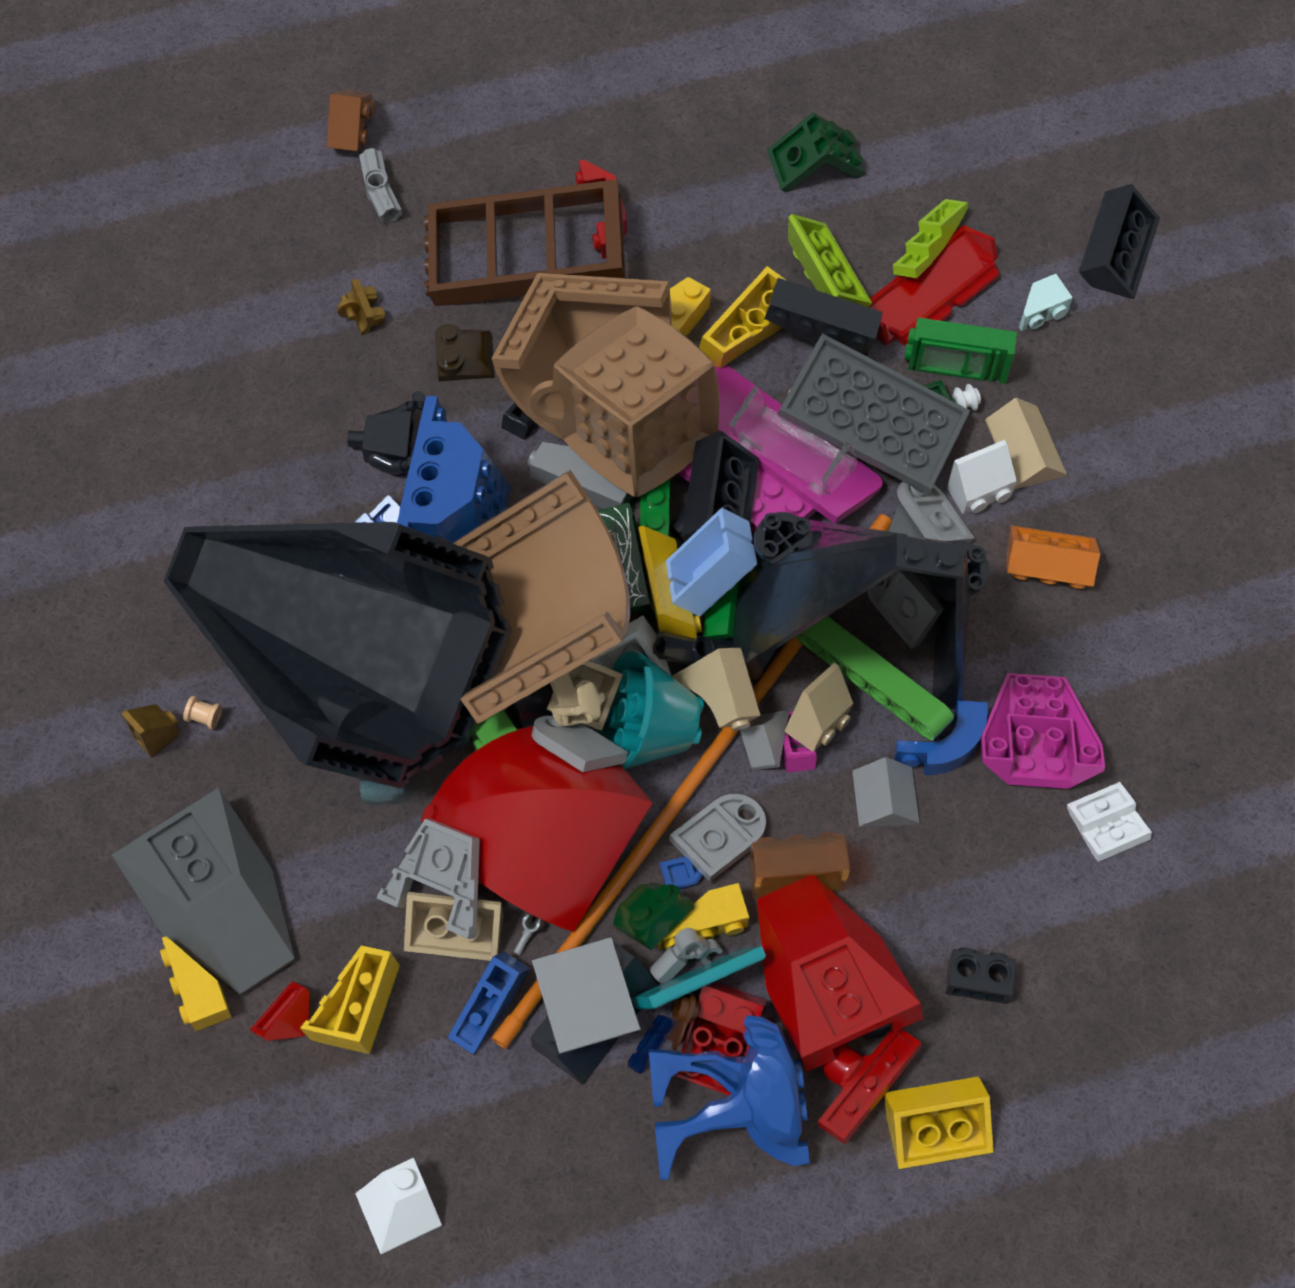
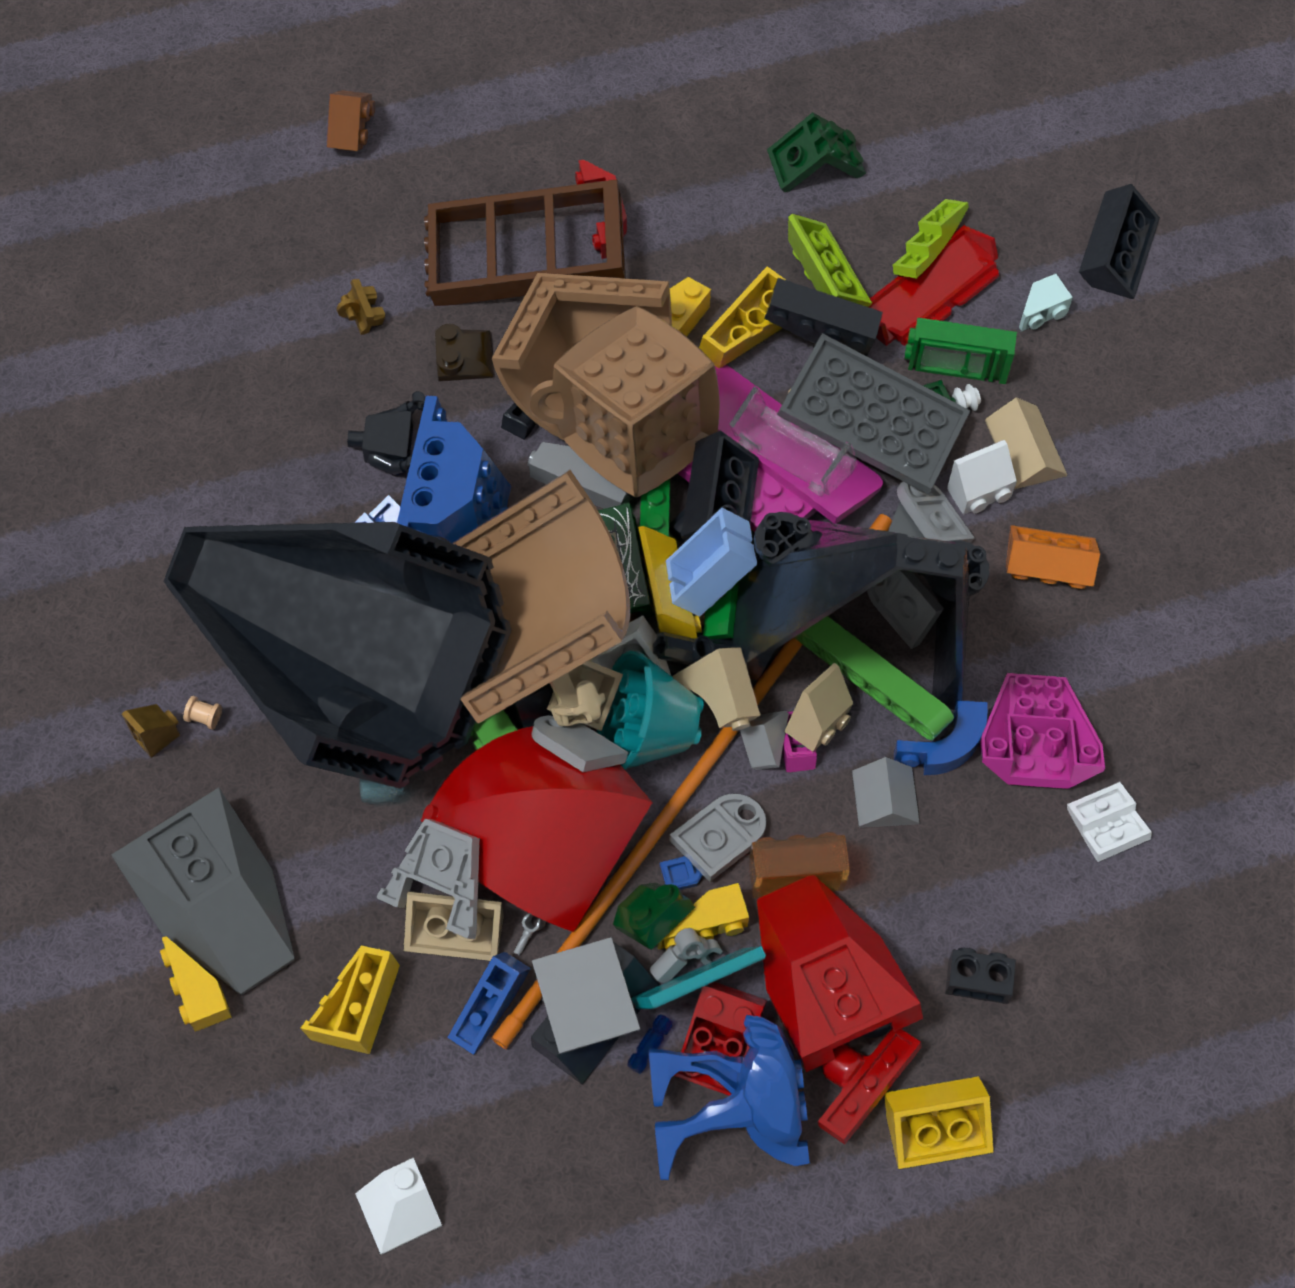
red slope [250,981,310,1041] -> none
light grey piece [359,148,402,224] -> none
reddish brown plate [667,994,699,1050] -> none

